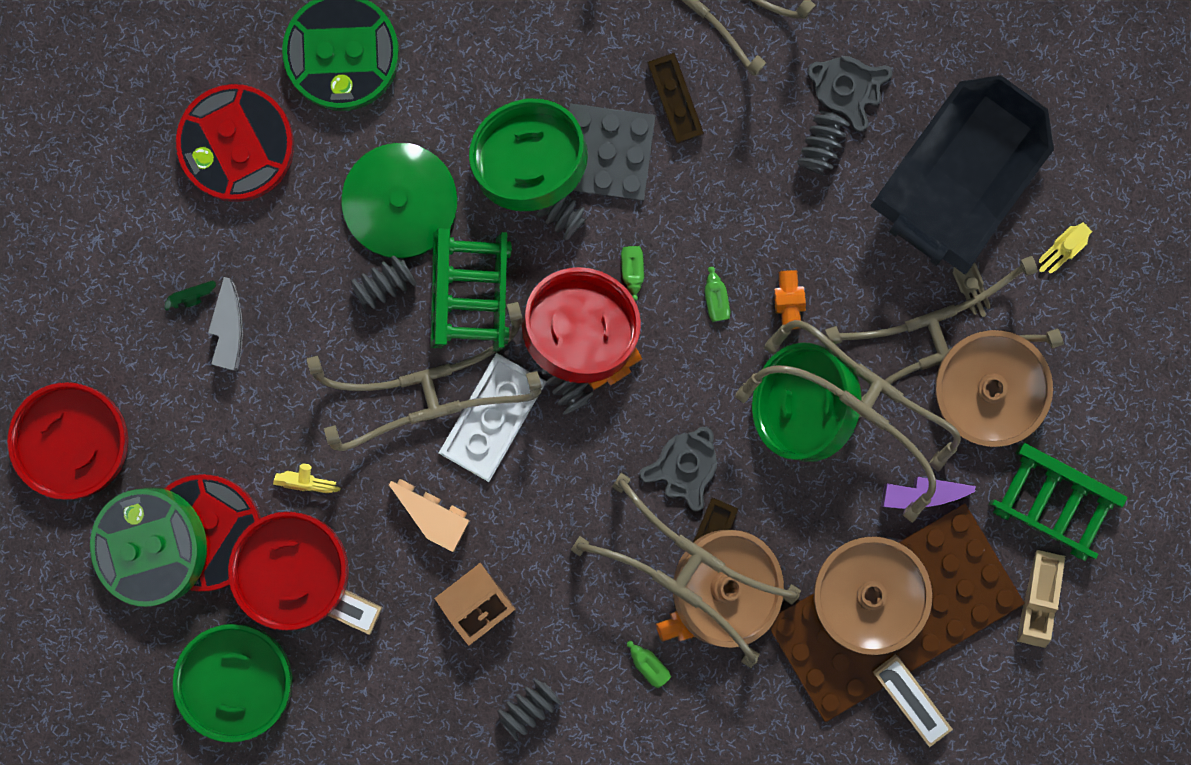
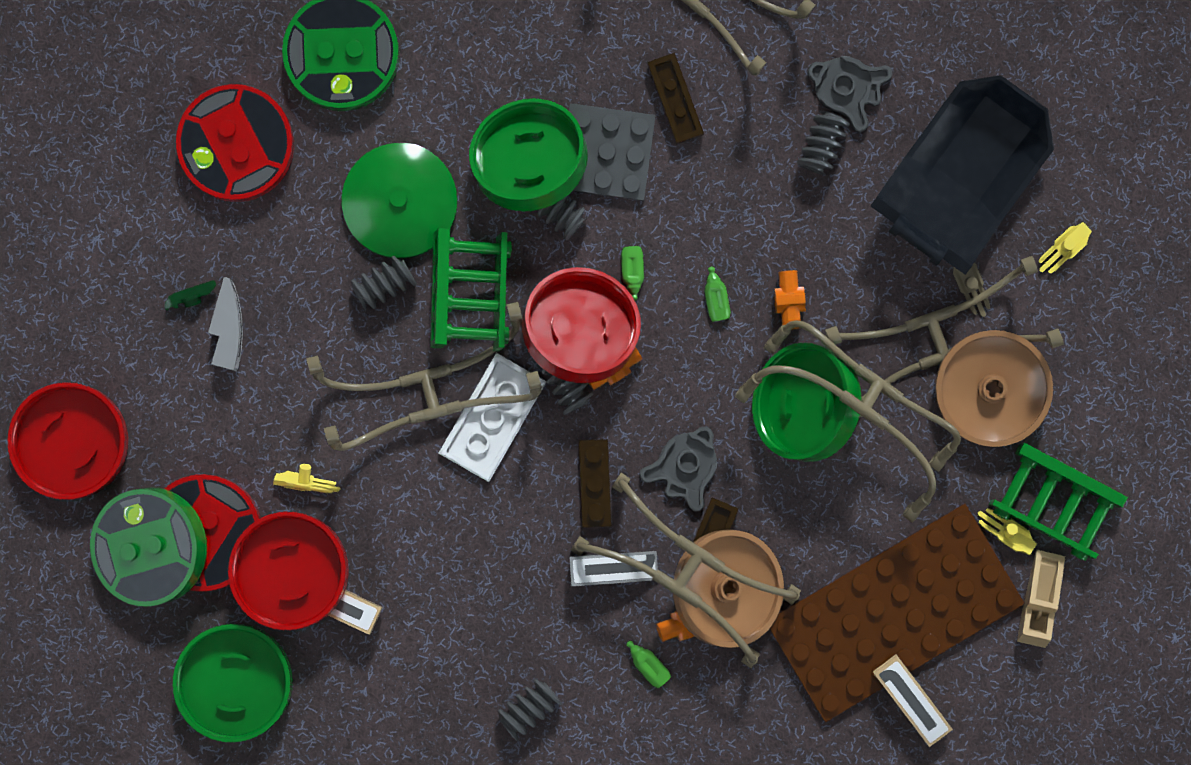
light nougat slope [389,479,470,552] -> none
medium nougat slope [434,563,516,646] -> none
medium nougat dish [814,537,932,655] -> none
medium lavender slope [881,477,976,509] -> none
none -> slope [570,551,658,586]
none -> dark brown plate [579,439,612,528]
none -> light yellow piece [978,508,1037,555]

